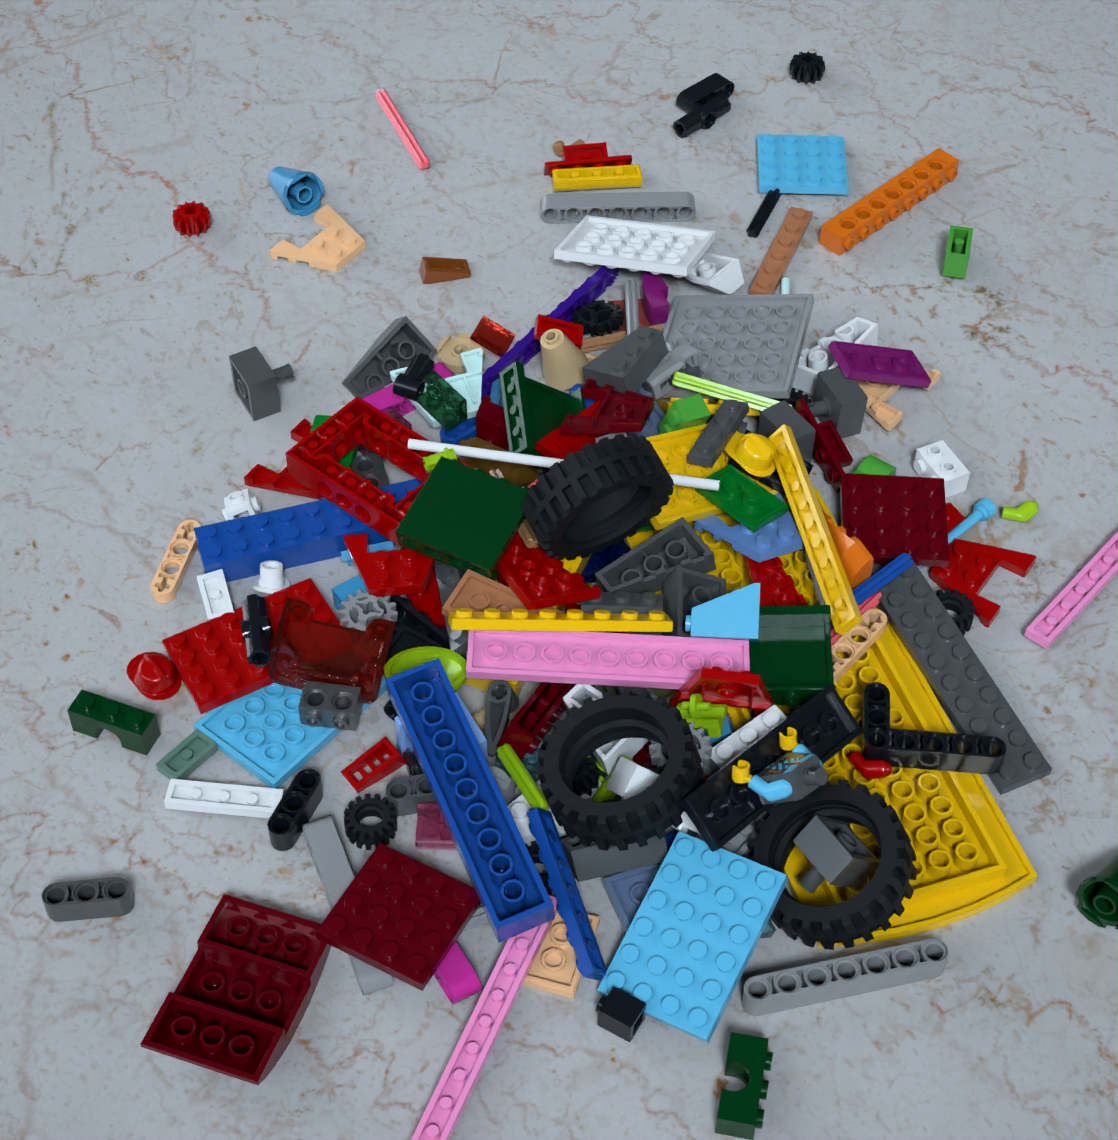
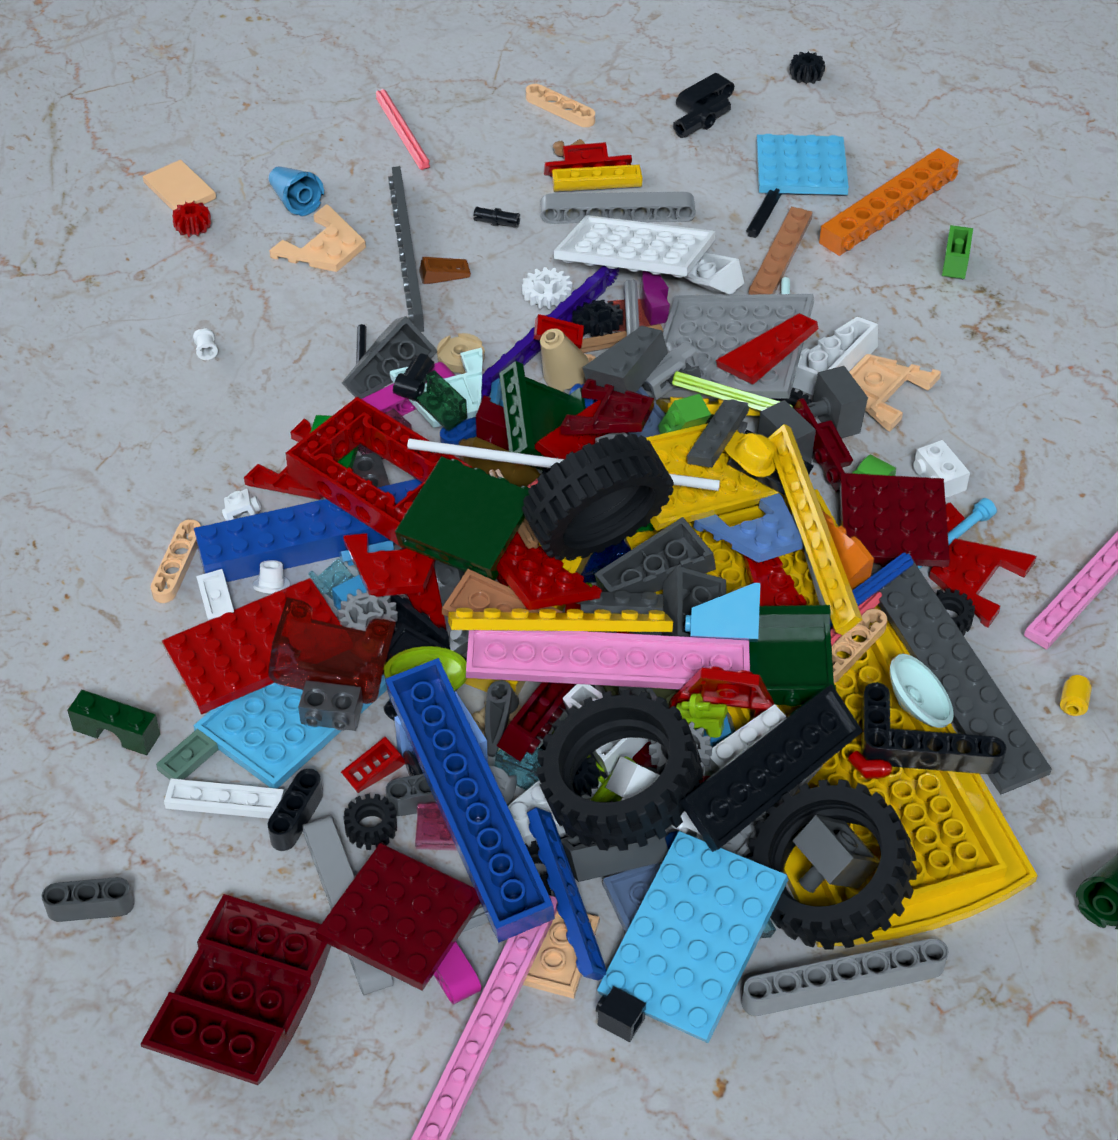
red piece [126,652,182,700] -> none
dark grey brick [229,346,294,421] -> none
black piece [241,594,273,668] -> none
lime pin [422,447,457,473] -> none
clear red piece [470,315,516,357] -> none
lime axle [496,743,549,811] -> none
green tile [695,464,789,532] -> none
dark green arch [715,1032,773,1140] -> none
torso [731,727,828,805] -> none
magenta tile [828,341,932,388] -> none
lime arm [1001,500,1039,523] -> none
none -> light nougat tile [143,159,216,210]
none -> white bush [193,328,218,360]
none -> clear light blue bracket [308,558,354,600]
none -> black bar [356,324,367,364]
none -> dark grey plate [388,166,424,332]
none -> black pin [473,206,520,228]
none -> white gear [522,267,572,309]
none -> light nougat beam [526,84,595,127]
none -> red wing [716,313,819,384]
none -> light aqua dish [890,654,954,728]
none -> yellow brick [1060,675,1092,716]

